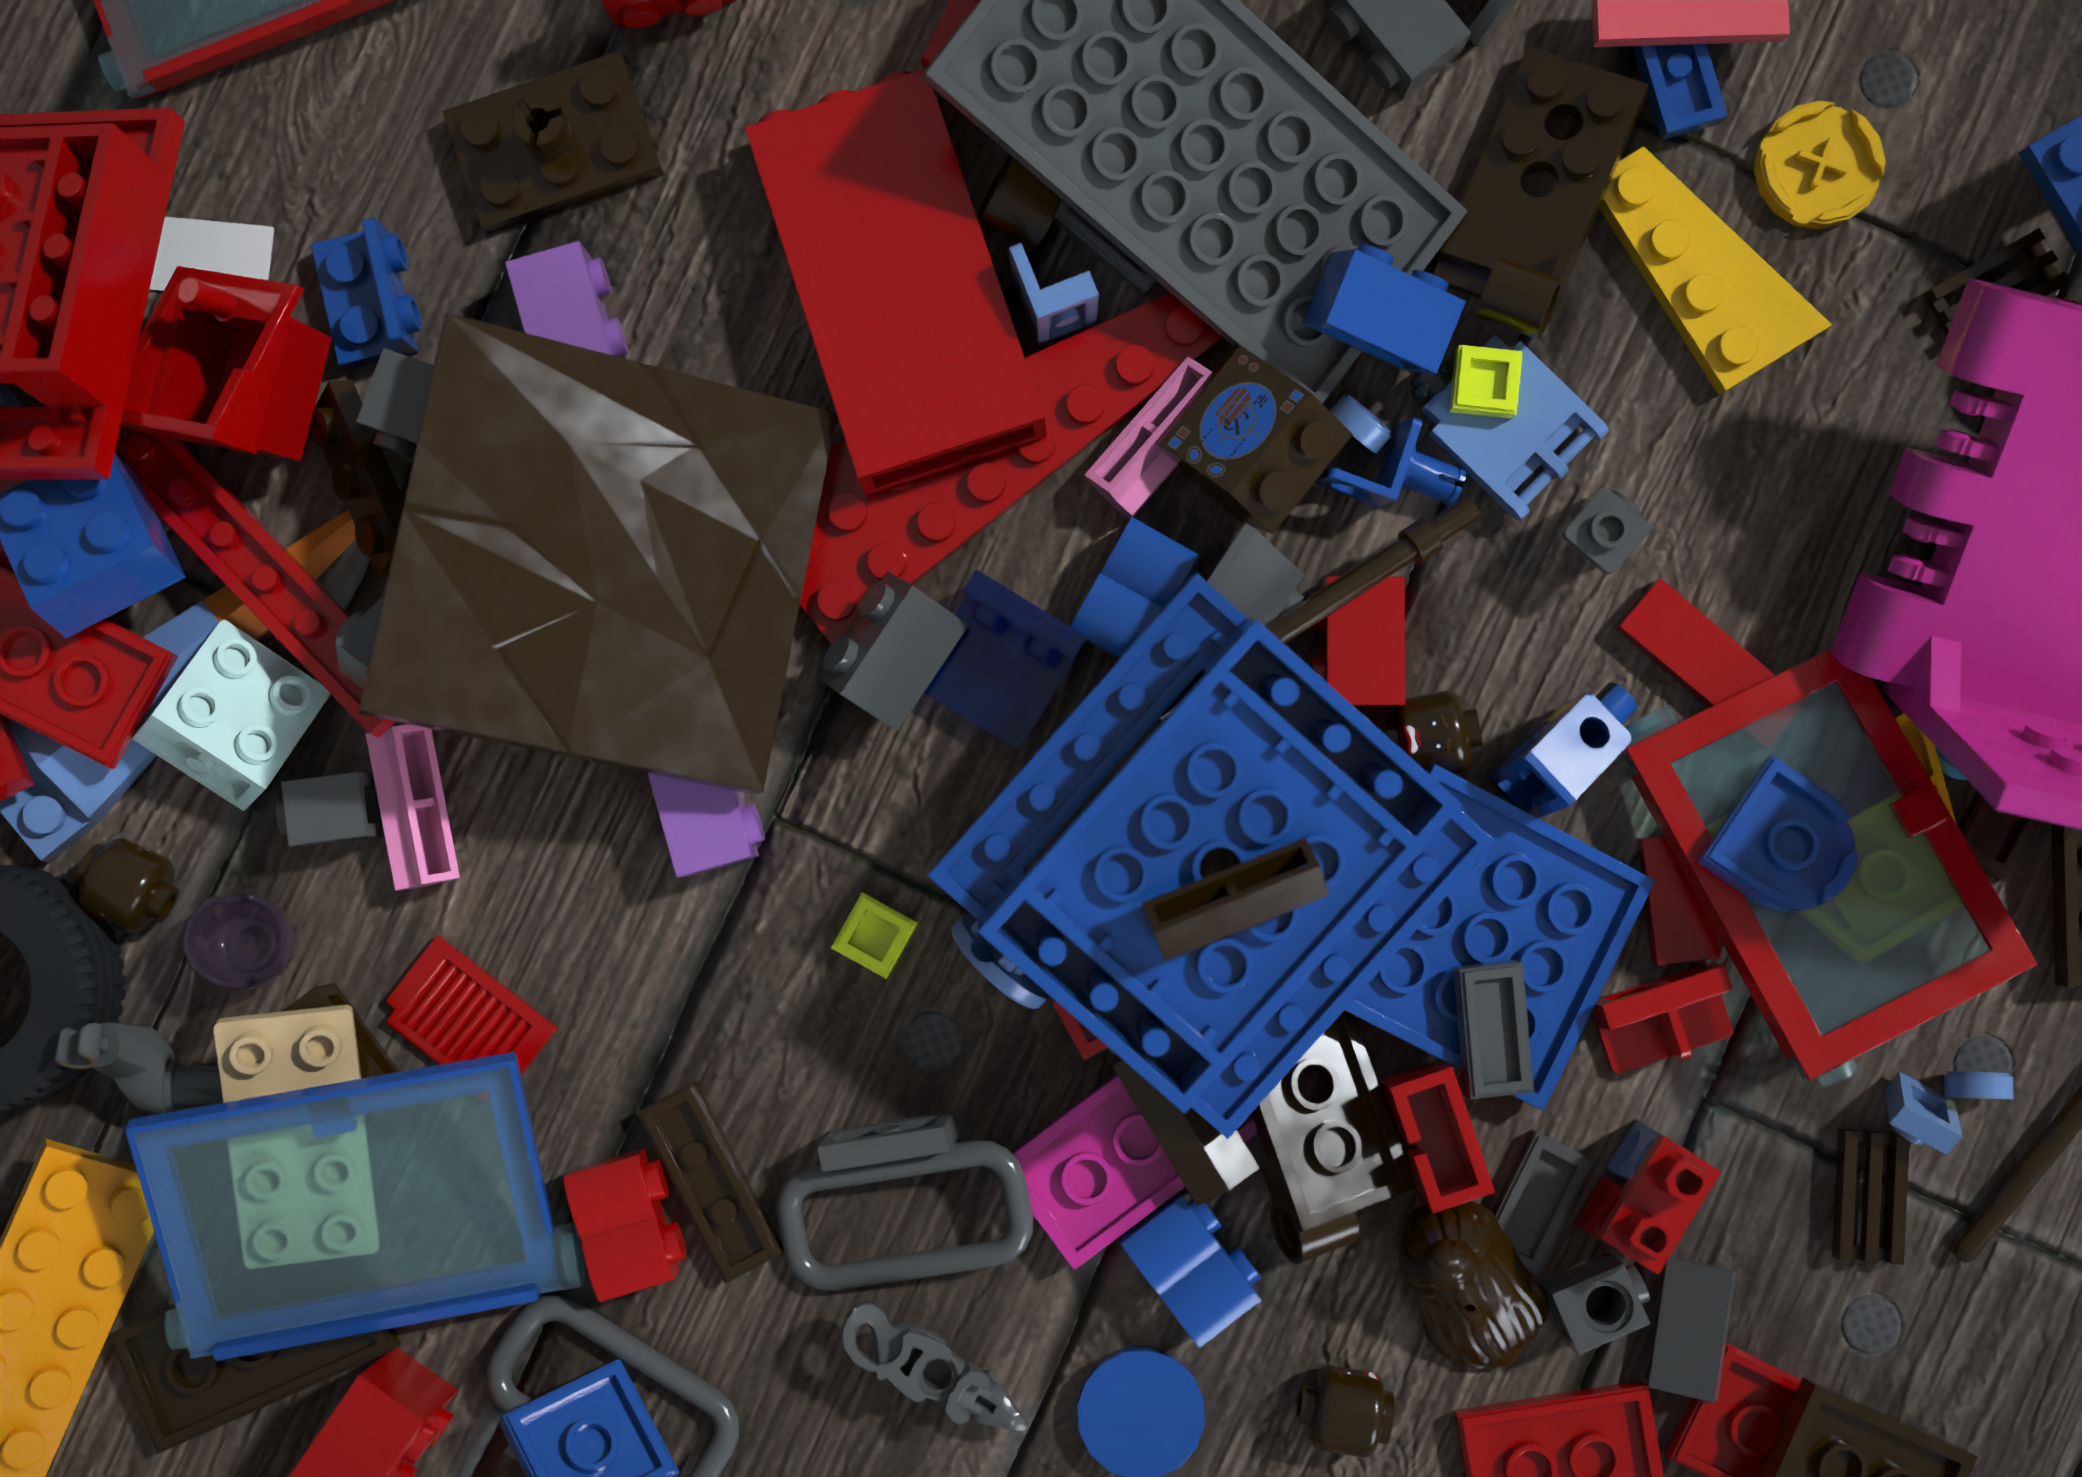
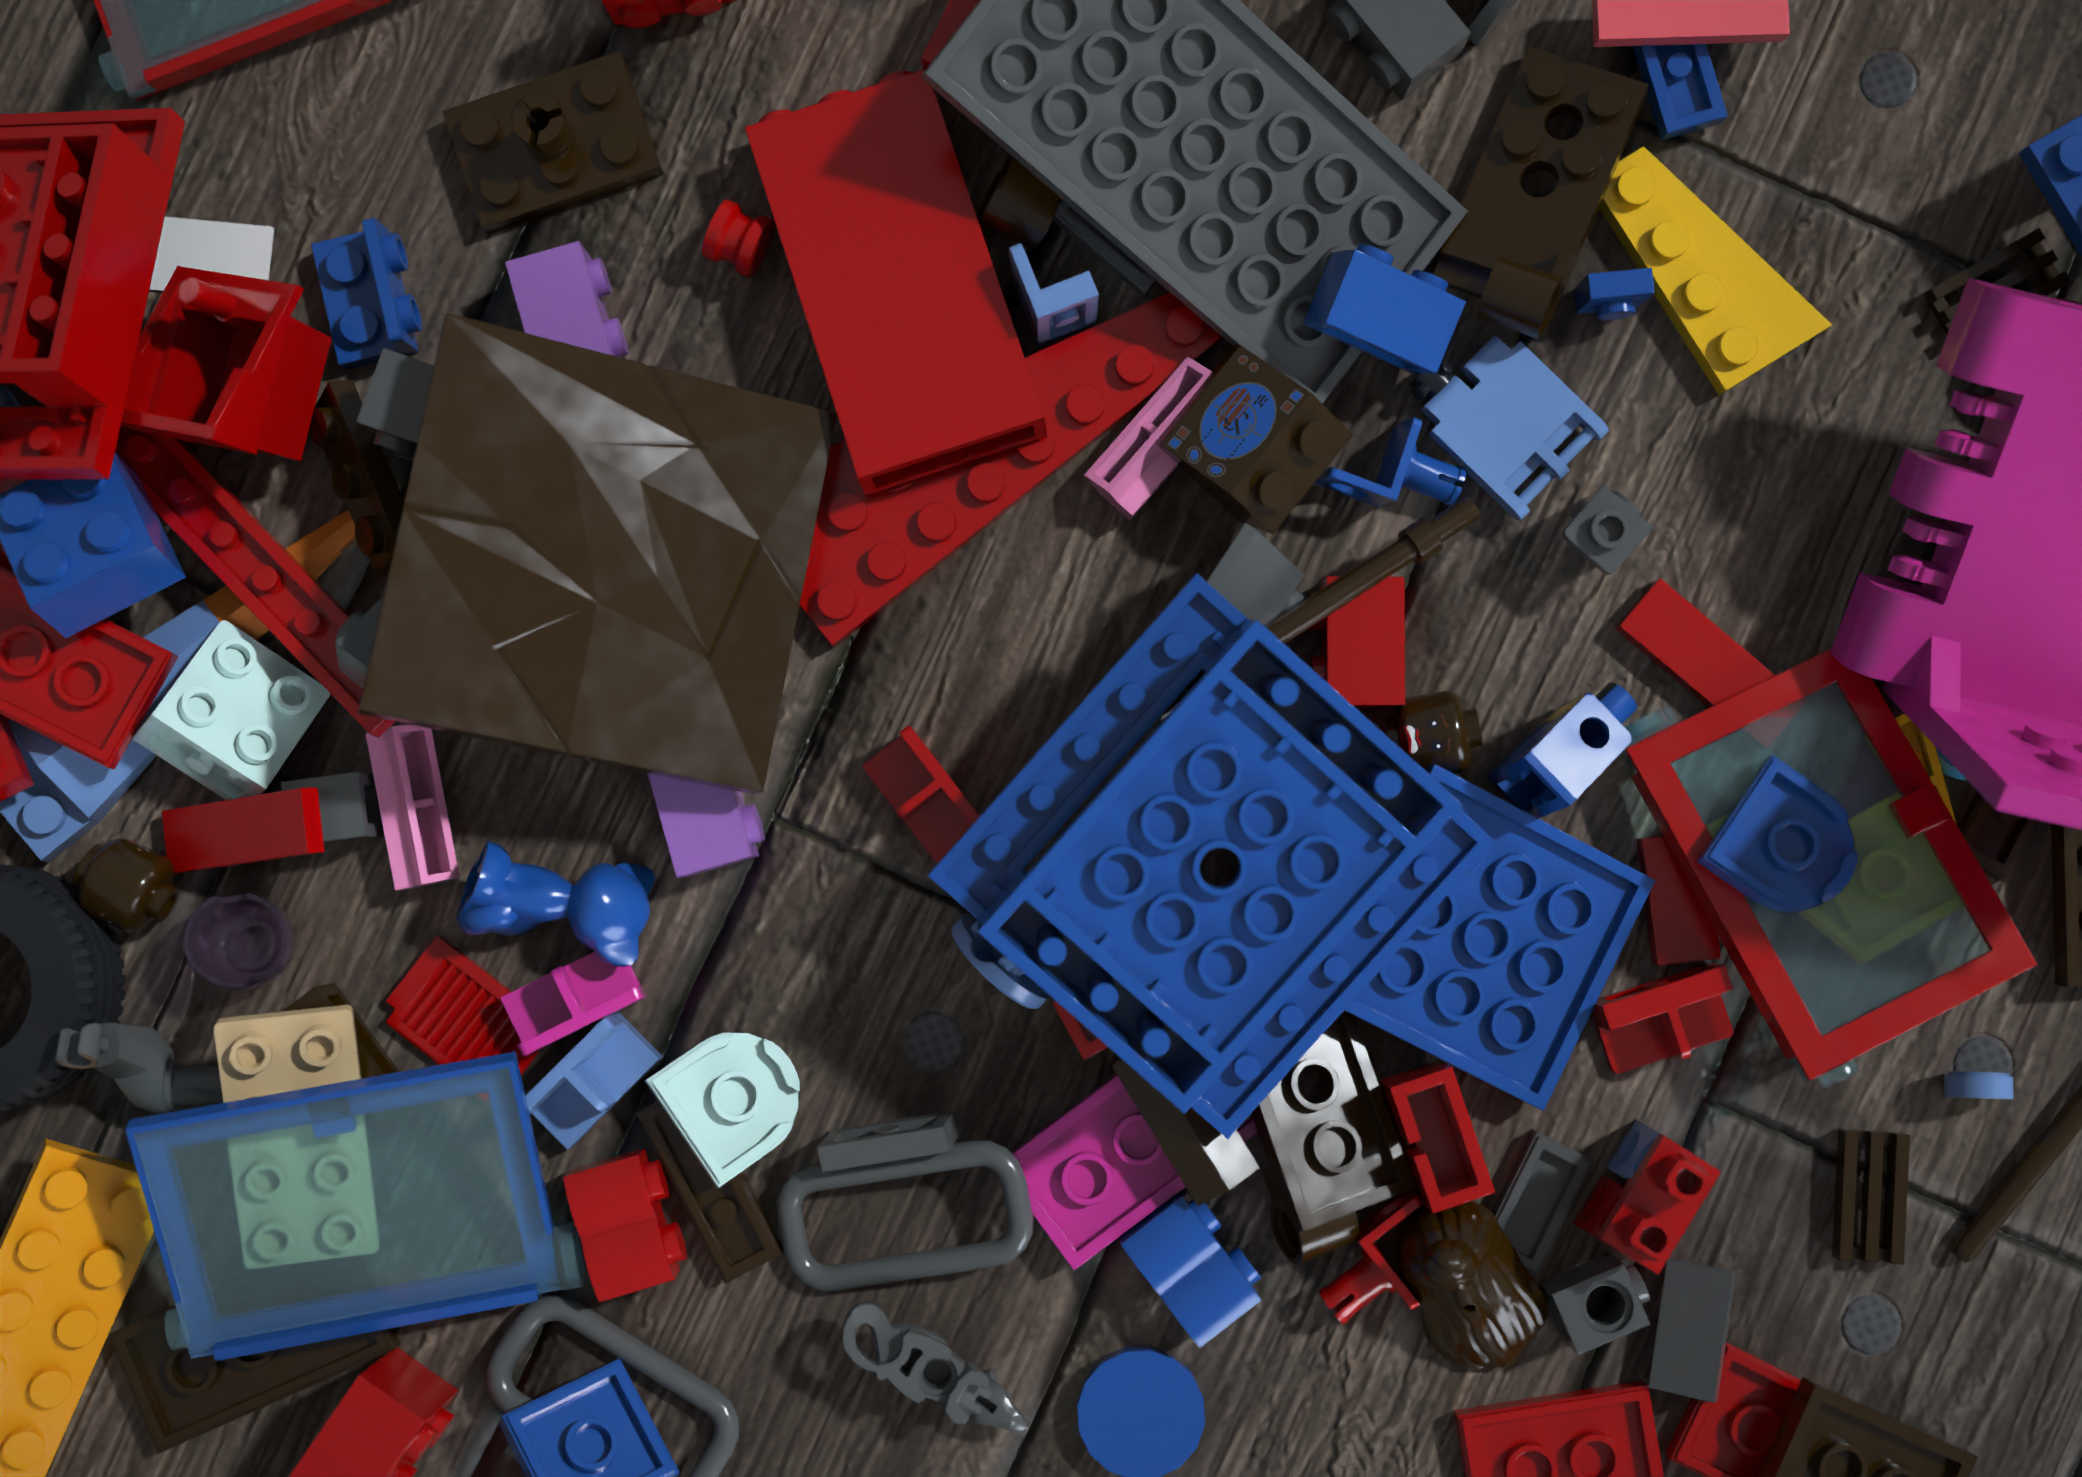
dark grey piece [816,571,969,732] -> none
neon yellow tile [831,892,919,979] -> none
clear blue bracket [924,569,1087,749] -> none
blue brick [1068,517,1202,659] -> none
dark brown piece [1142,837,1329,961] -> none
dark brown head [1296,1365,1394,1457] -> none
medium blue tile [1330,395,1392,454] -> none
neon yellow tile [1449,345,1523,419] -> none
dark grey tile [1453,960,1534,1099] -> none
yellow tile [1754,100,1886,230] -> none
medium blue plate [1884,1071,1962,1155] -> none
none -> red tile [162,787,325,873]
none -> blue animal [456,841,655,967]
none -> dark pink panel [500,952,647,1057]
none -> medium blue panel [526,1012,663,1150]
none -> light aqua tile [645,1032,800,1188]
none -> red wheel [702,199,775,278]
none -> red panel [862,725,980,864]
none -> red bracket [1318,1189,1423,1325]
none -> blue plate [1574,268,1655,321]

